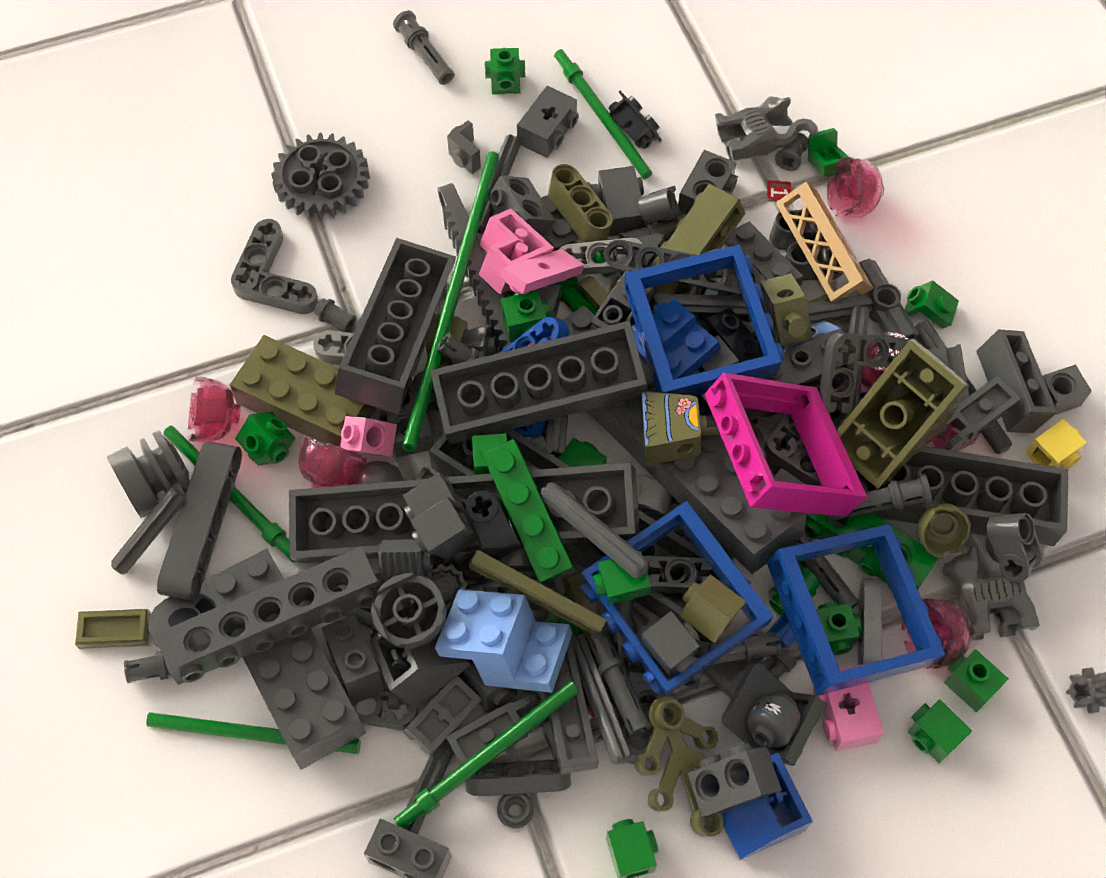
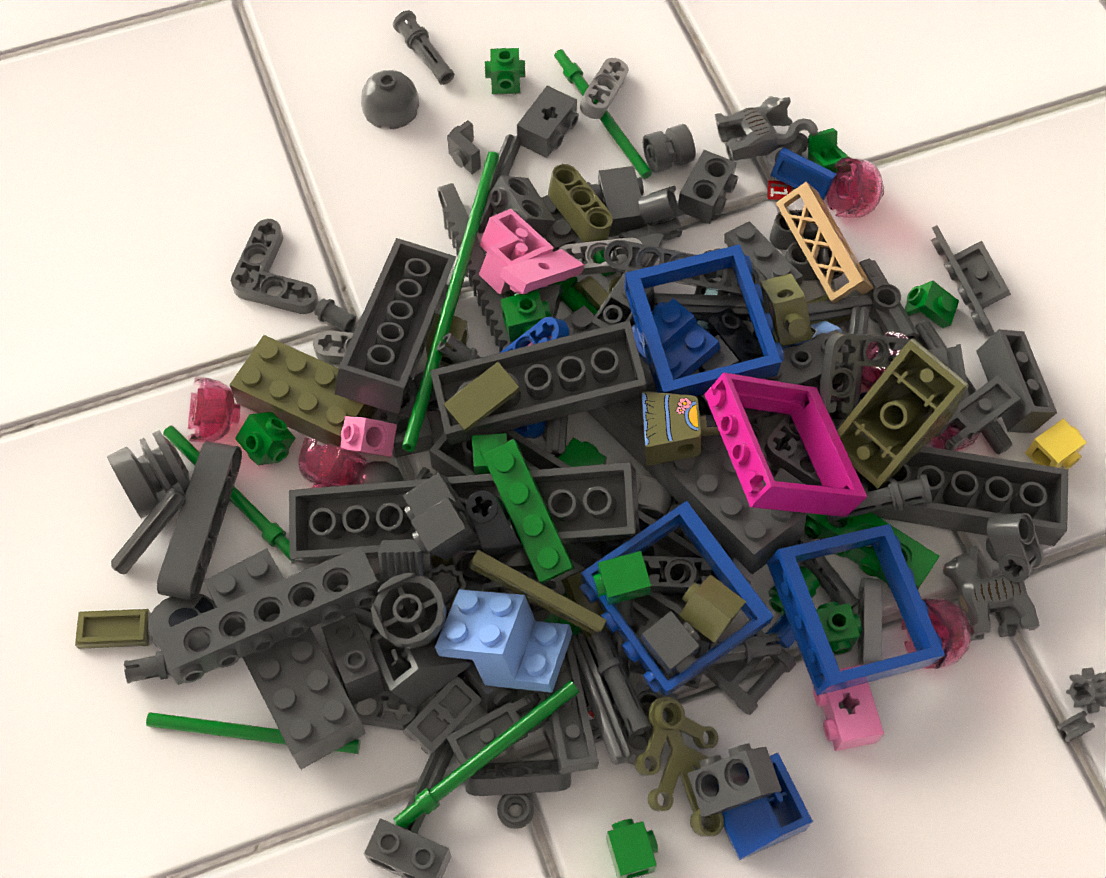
dark grey gear [271,132,370,220] -> none
dark grey piece [462,324,498,357] -> none
dark grey axle [541,482,649,578] -> none
black hinge [609,90,662,149] -> none
olive brick [646,184,745,294] -> none
dark grey bracket [722,663,826,766] -> none
dark grey head [747,693,801,748] -> none
green brick [908,699,972,764] -> none
olive hair [917,503,971,559] -> none
green brick [944,649,1009,713] -> none
dark grey brick [1043,364,1092,415] -> none
none -> dark grey cylinder [361,70,419,129]
none -> olive tile [444,362,520,433]
none -> light grey beam [580,58,629,119]
none -> dark grey wheel [642,124,696,173]
none -> blue tile [770,147,836,201]
none -> dark grey bracket [931,225,1011,337]
none -> dark grey bush [1057,711,1095,743]

